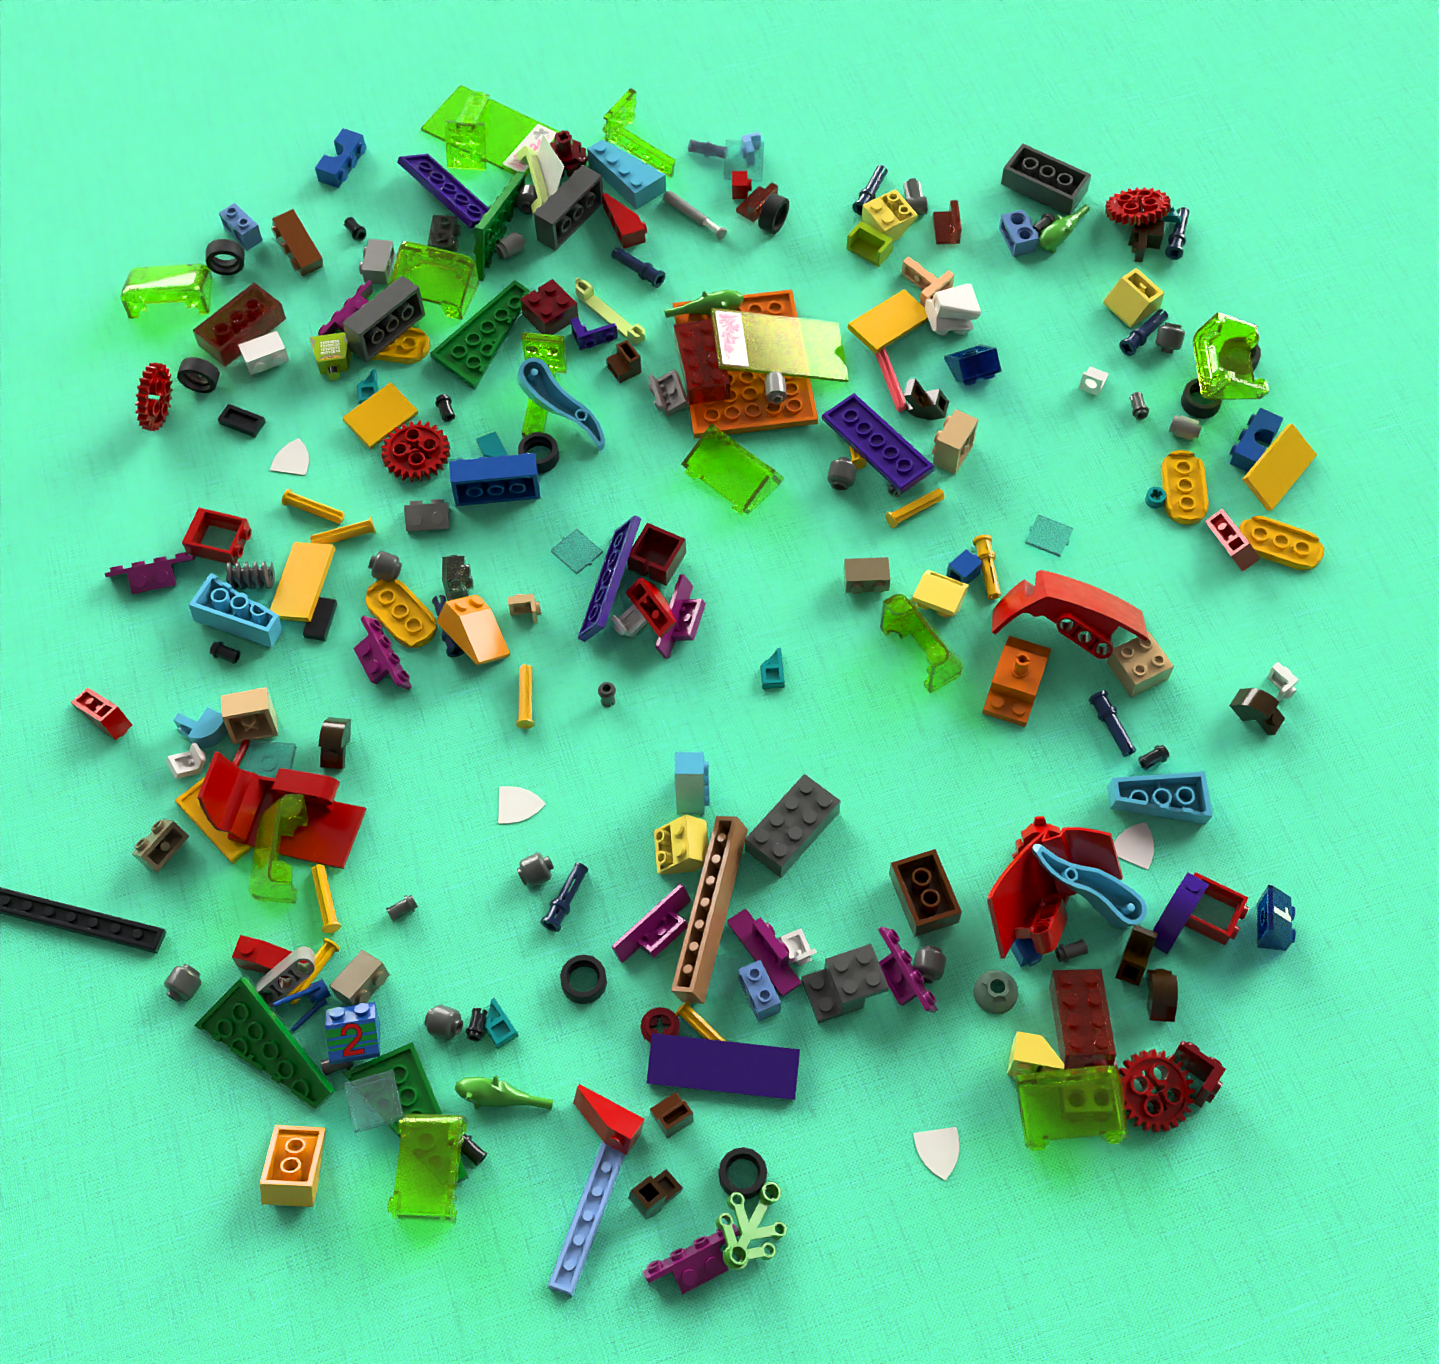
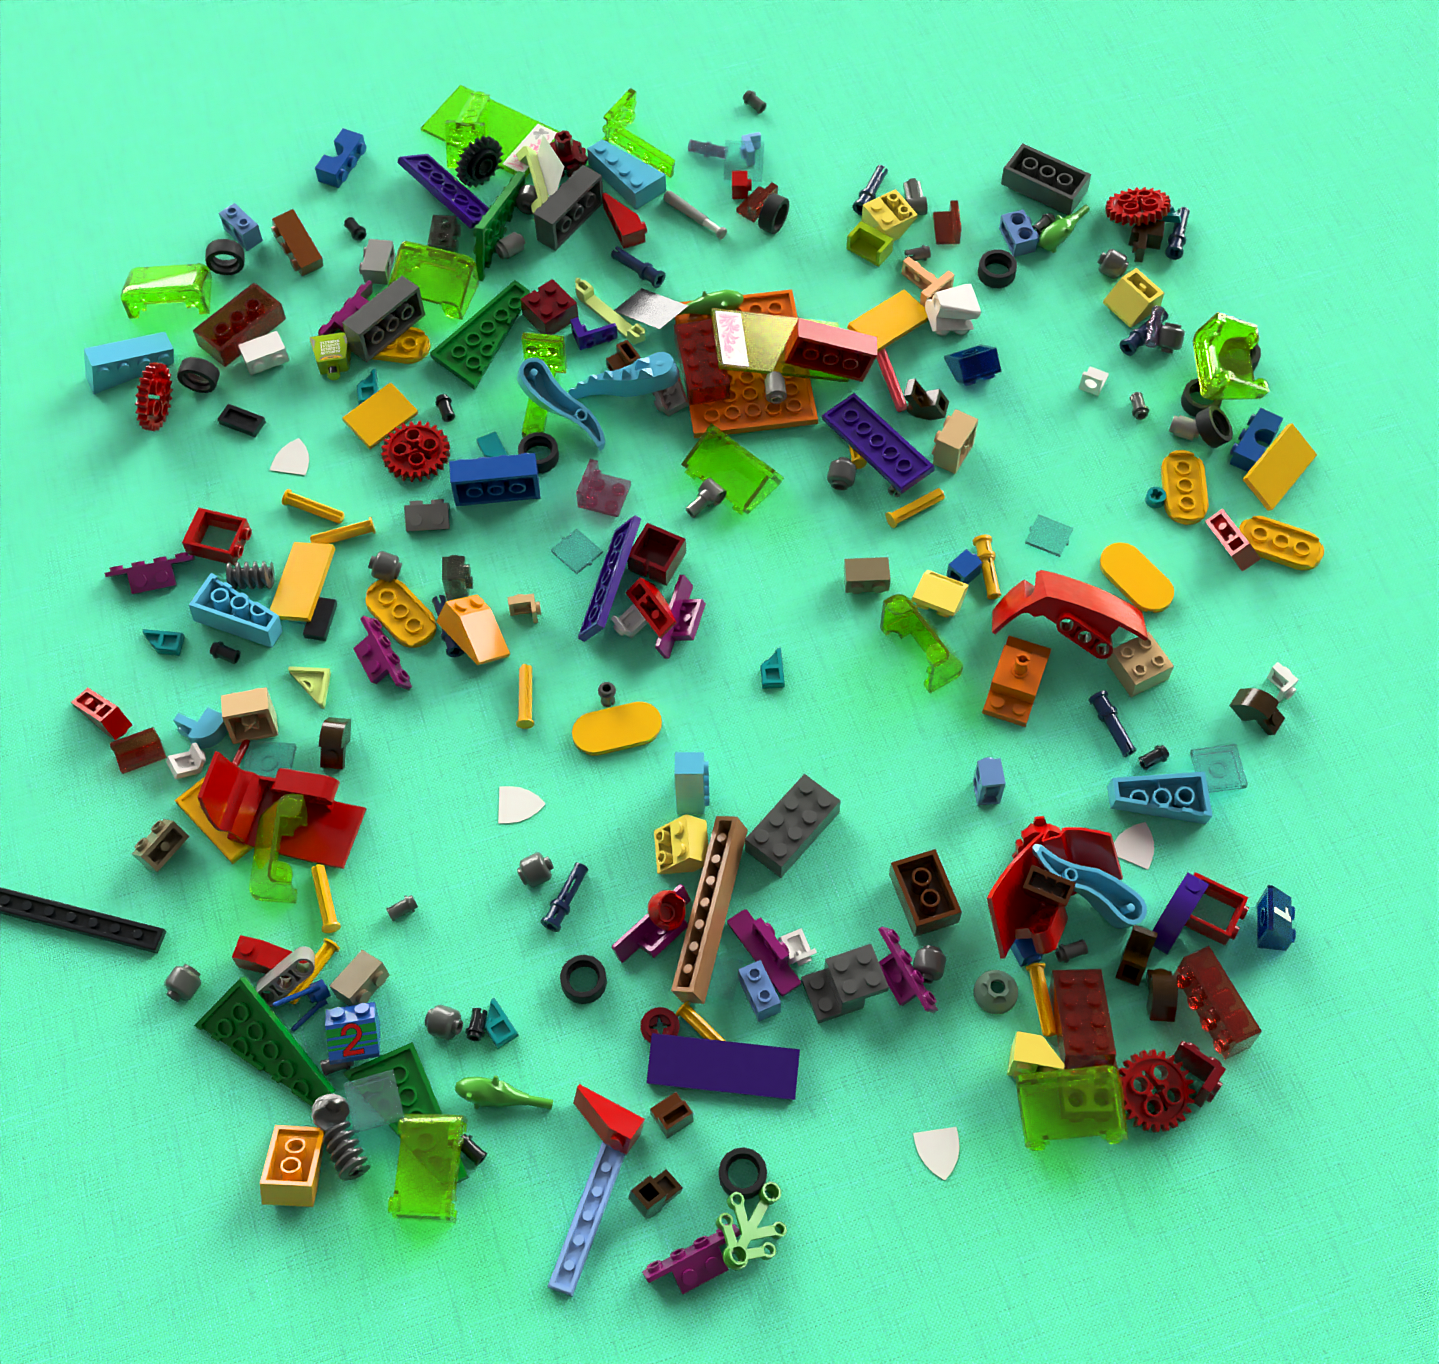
none -> wedge [84,332,174,394]
none -> clear red panel [110,727,167,774]
none -> teal tile [142,629,185,656]
none -> yellowish green tile [288,667,331,709]
none -> light grey hair [311,1094,350,1131]
none -> dark grey piece [322,1121,371,1181]
none -> black gear [455,136,503,188]
none -> medium azure animal [568,352,680,399]
none -> yellow tile [572,702,662,756]
none -> clear pink bracket [576,459,631,517]
none -> sticker [614,288,688,329]
none -> red hair [647,890,686,931]
none -> flat silver pin [686,478,727,518]
none -> dark grey pin [743,90,767,114]
none -> red brick [785,318,877,382]
none -> dark grey pin [905,245,931,261]
none -> medium blue brick [973,757,1006,806]
none -> black tyre [978,249,1017,288]
none -> reddish brown torso [1023,865,1076,907]
none -> yellow axle [1026,963,1057,1037]
none -> dark grey head [1097,249,1129,279]
none -> yellow tile [1100,542,1174,613]
none -> pin [1144,306,1165,348]
none -> clear red brick [1174,946,1262,1059]
none -> clear light blue tile [1190,744,1248,793]
none -> black tyre [1195,406,1233,448]

